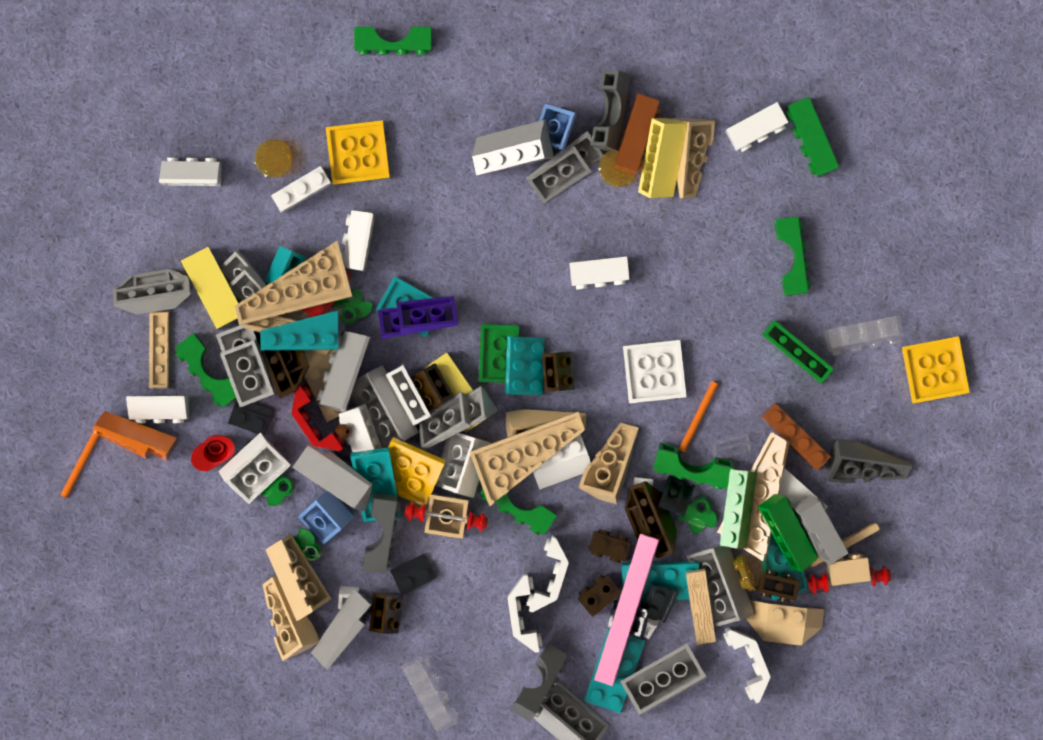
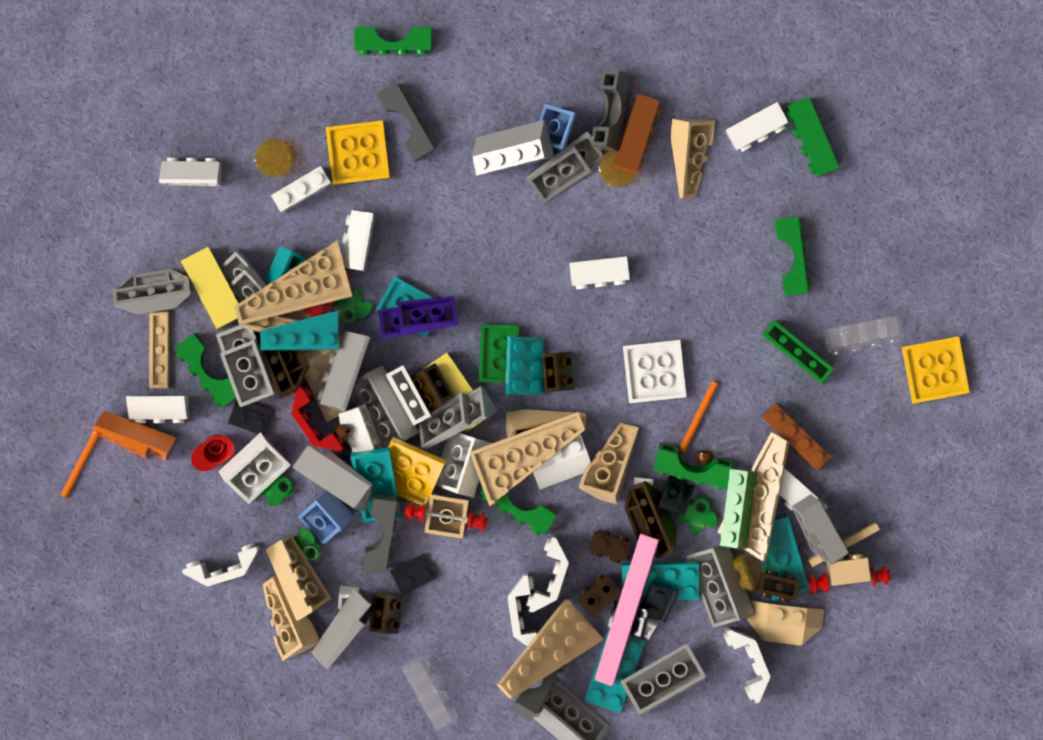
light yellow brick [638,118,688,198] -> none
tan tile [686,569,716,645] -> none
green brick [758,494,818,572] -> none
dark grey wedge [827,439,913,483] -> none
none -> white slope [182,543,261,587]
none -> dark grey arch [376,82,436,161]
none -> tan wing [497,599,604,698]
none -> reddish brown hinge [696,450,712,465]

